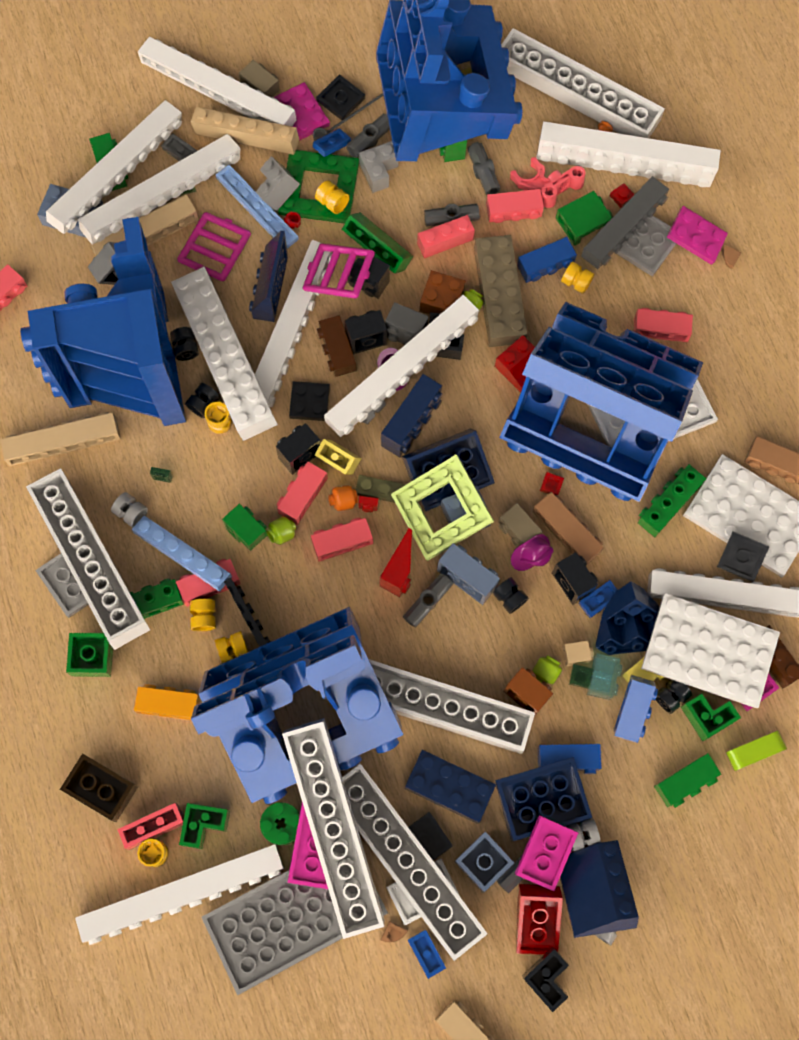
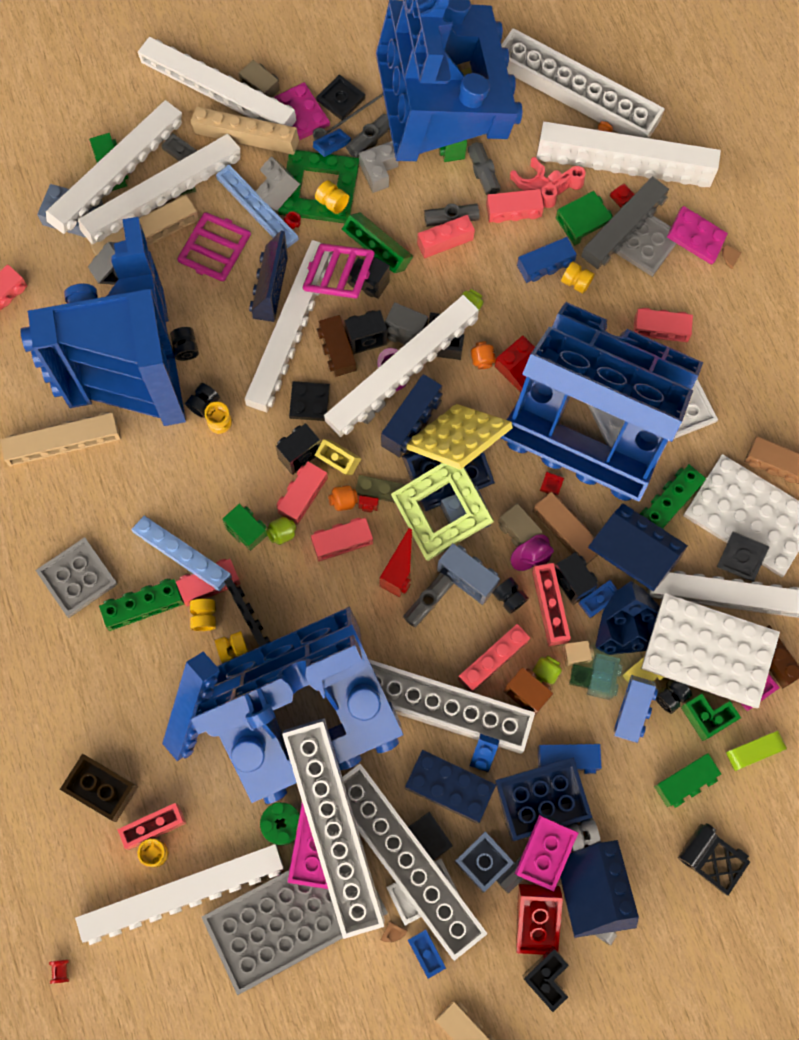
white brick [26,468,150,650] -> none
green brick [66,633,113,677] -> none
light grey wheel [111,492,148,528] -> none
light orange brick [134,684,200,720] -> none
clear green tile [150,467,173,483] -> none
white brick [171,267,278,441] -> none
green brick [179,803,230,849] -> none
dark orange brick [419,270,466,314] -> none
dark tan brick [474,235,527,347] -> none
none -> red bush [49,960,69,984]
none -> blue brick [162,651,220,761]
none -> light yellow plate [406,404,513,469]
none -> coral brick [458,624,531,692]
none -> orange head [470,341,496,370]
none -> blue plate [470,734,500,772]
none -> coral brick [532,563,571,647]
none -> dark blue slope [588,503,688,592]
none -> black piece [678,823,750,896]

